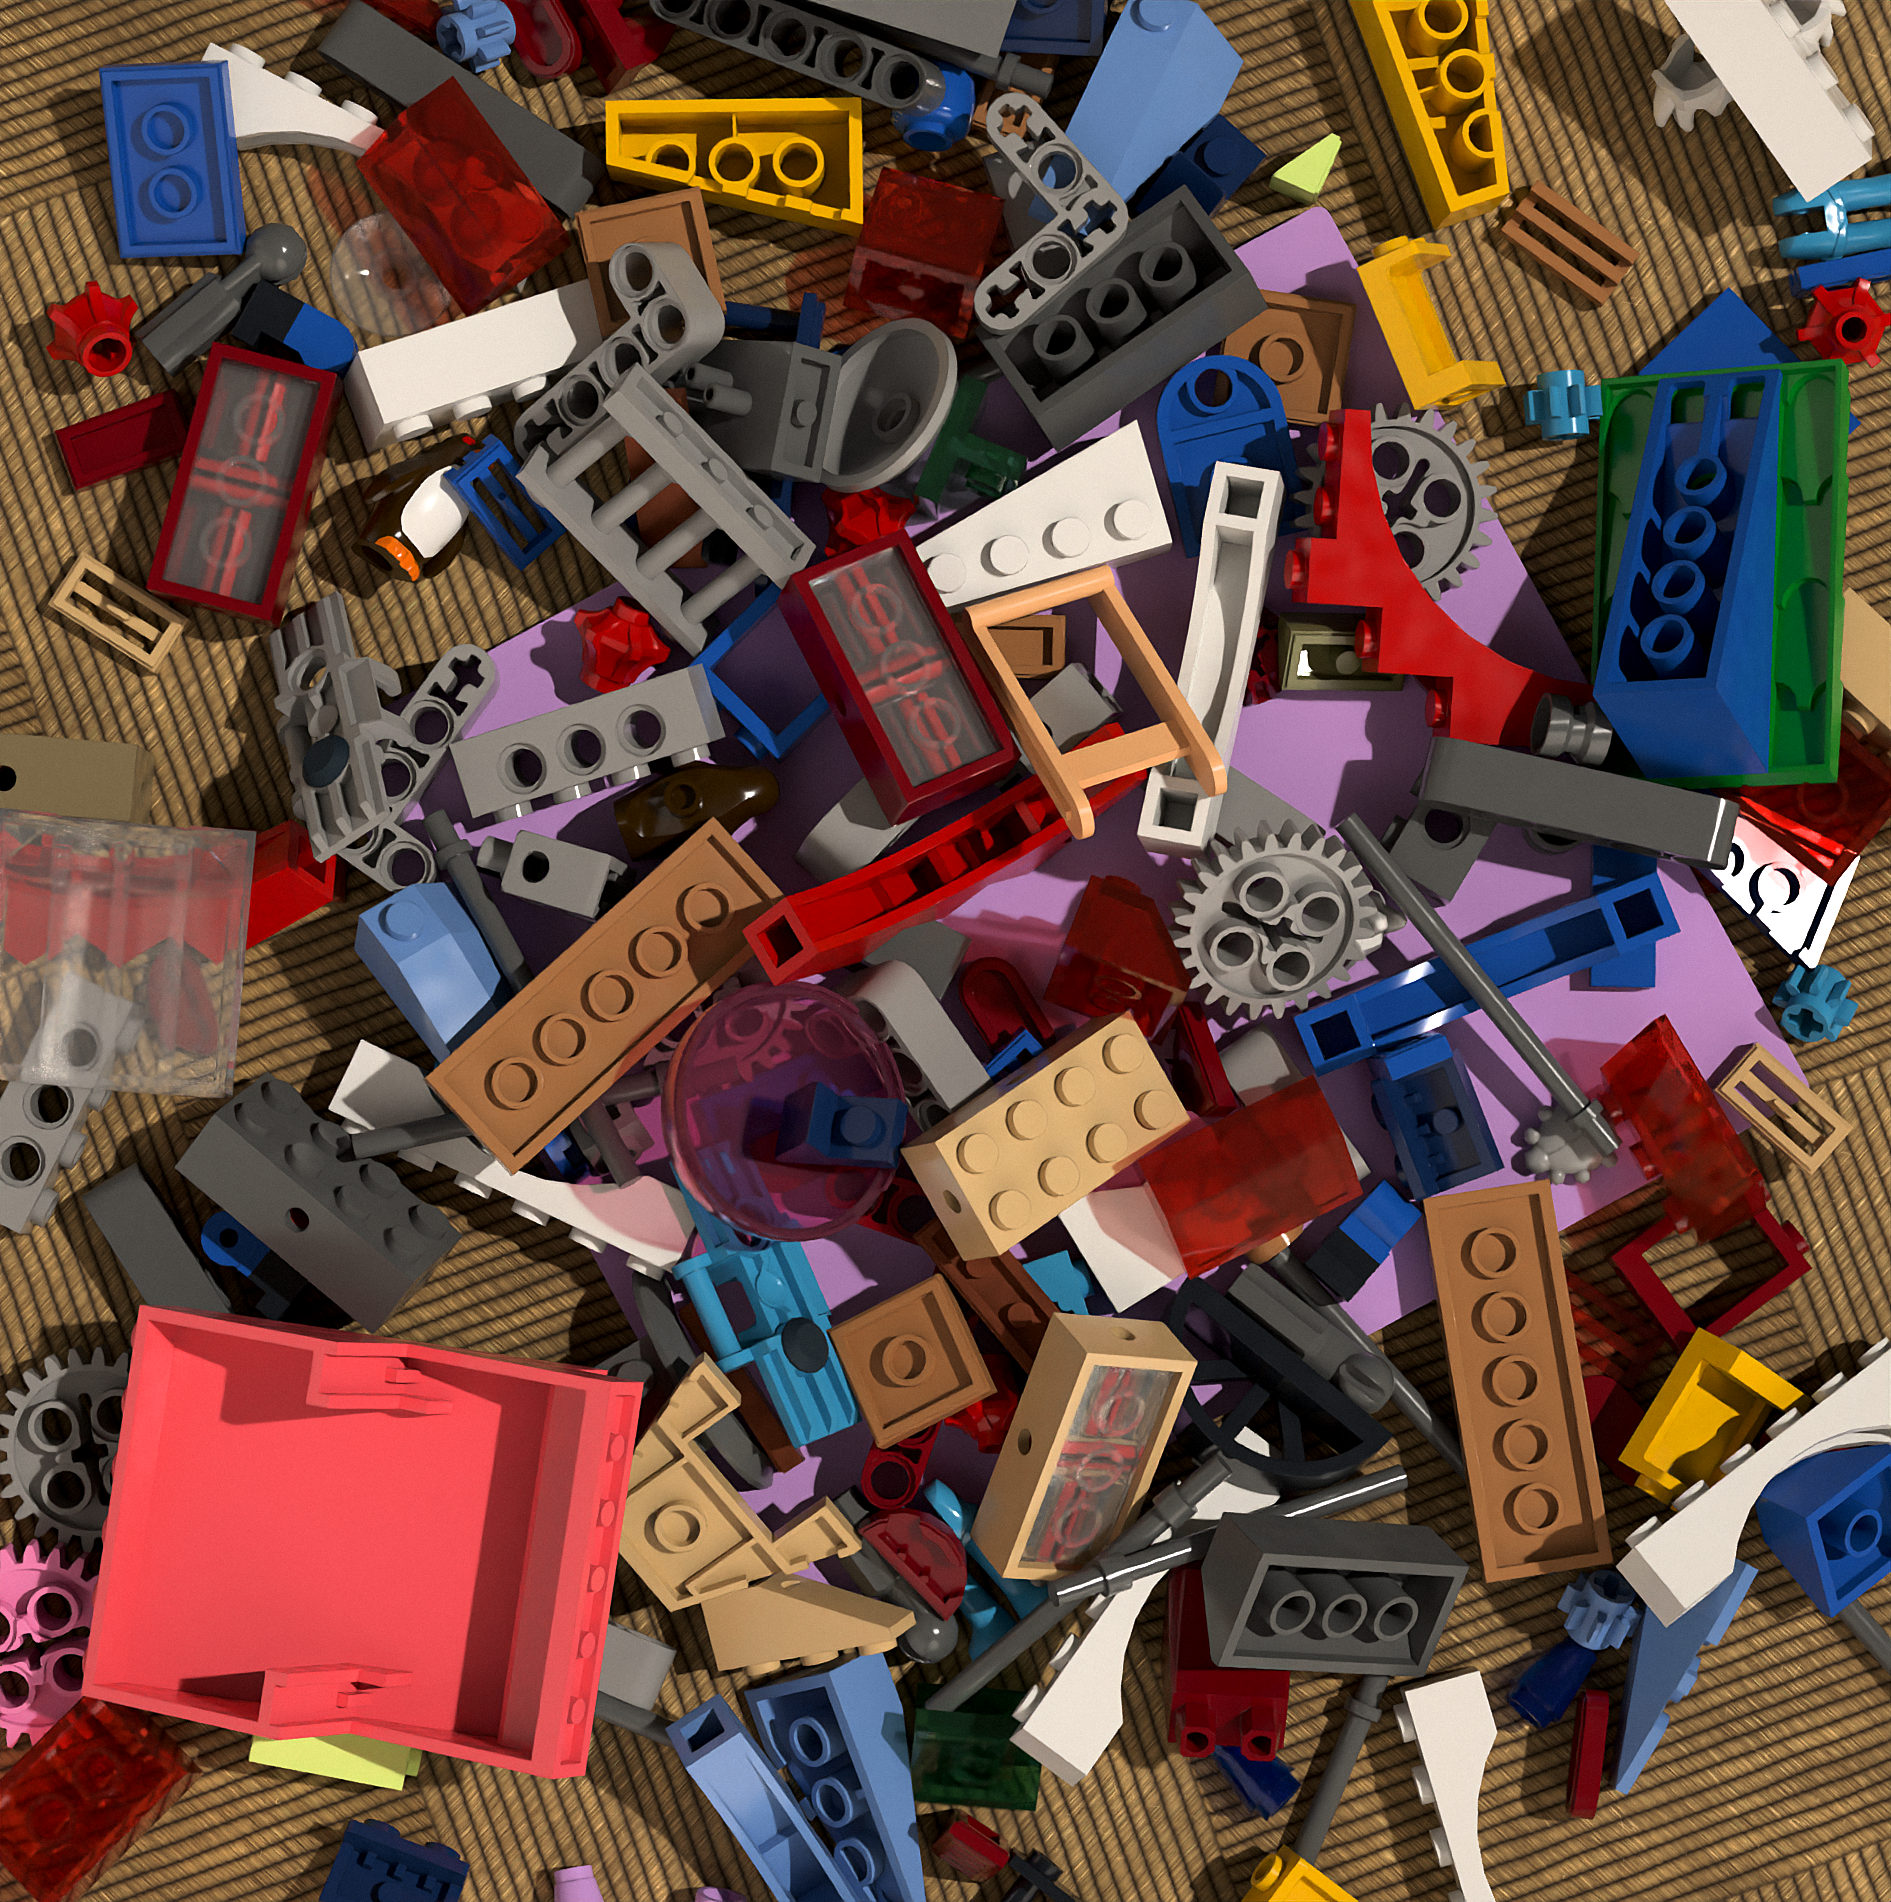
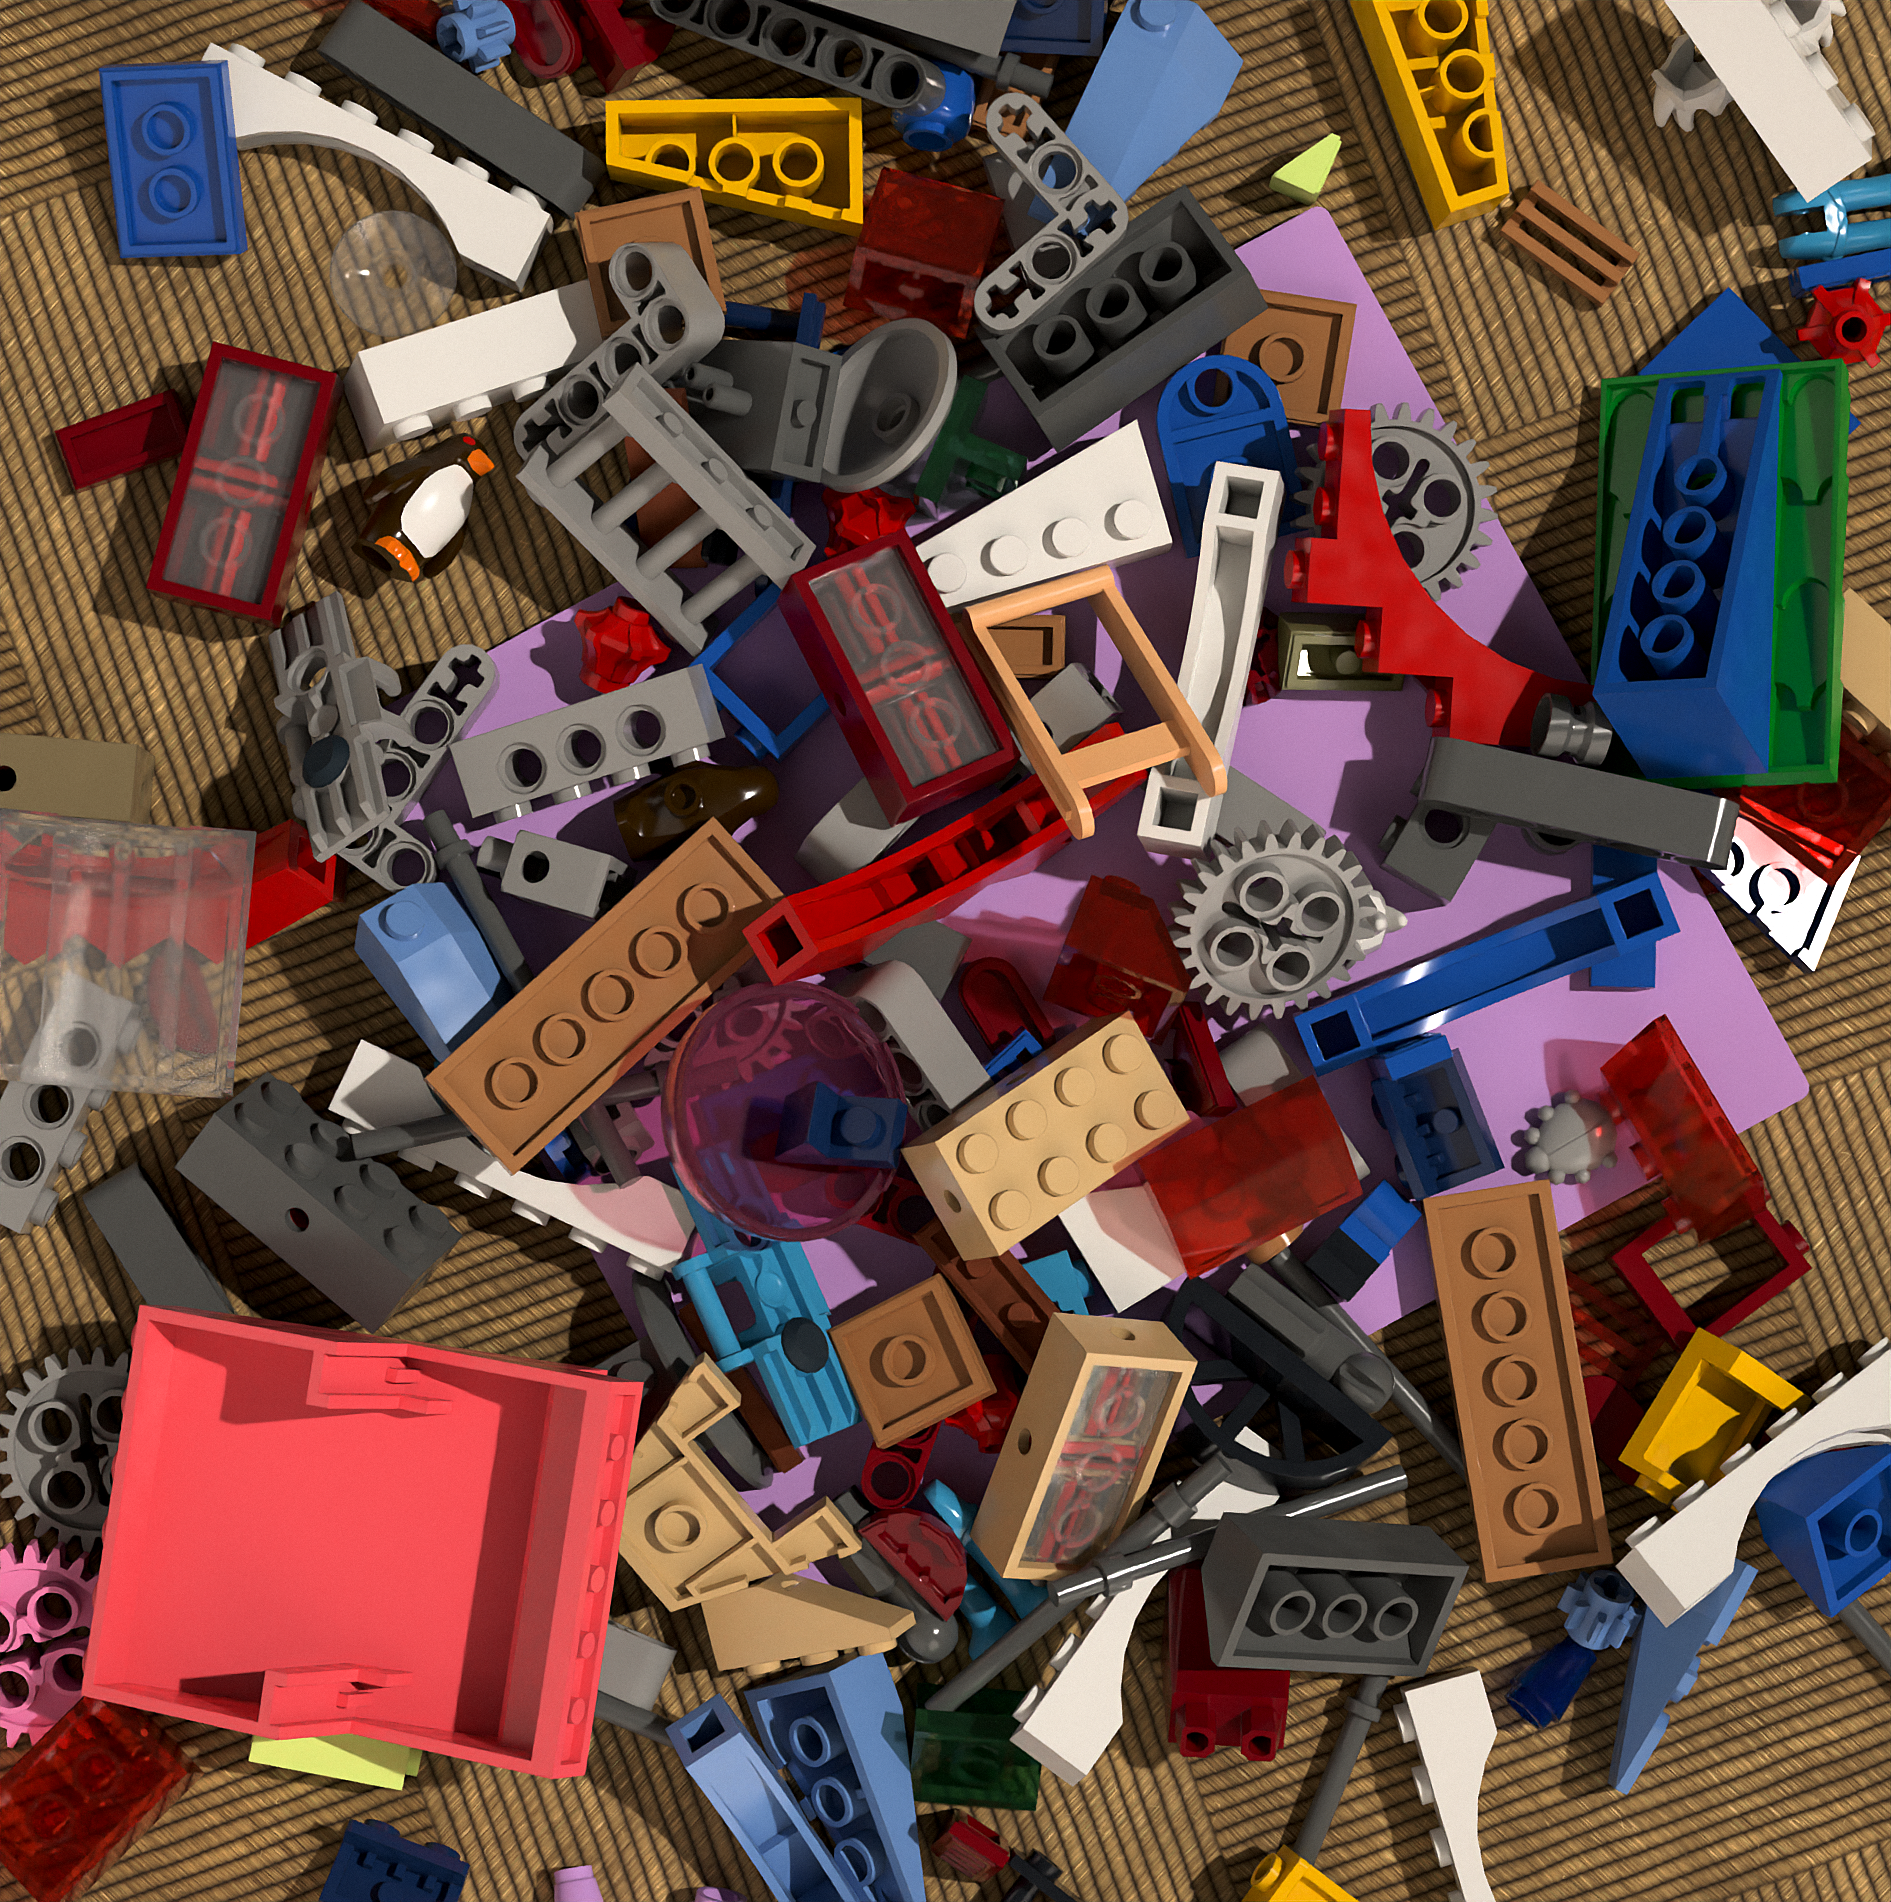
red rock [46,281,138,377] -> none
tan tile [48,551,192,675] -> none
dark grey piece [135,223,307,378] -> none
leg [201,1210,314,1322] -> none
leg [231,279,359,380] -> none
clear red slope [355,76,571,317] -> none
blue tile [443,434,567,571] -> none
dark blue slope [1134,113,1267,220] -> none
clear blue cone [1209,1745,1302,1822] -> none
dark grey bar [1335,812,1623,1157] -> none
yellow panel [1356,235,1506,410] -> none
dark azure gear [1523,370,1603,441] -> none
dark red tile [1565,1688,1609,1820] -> none
tan tile [1712,1042,1854,1176] -> none
dark azure gear [1772,964,1858,1042] -> none

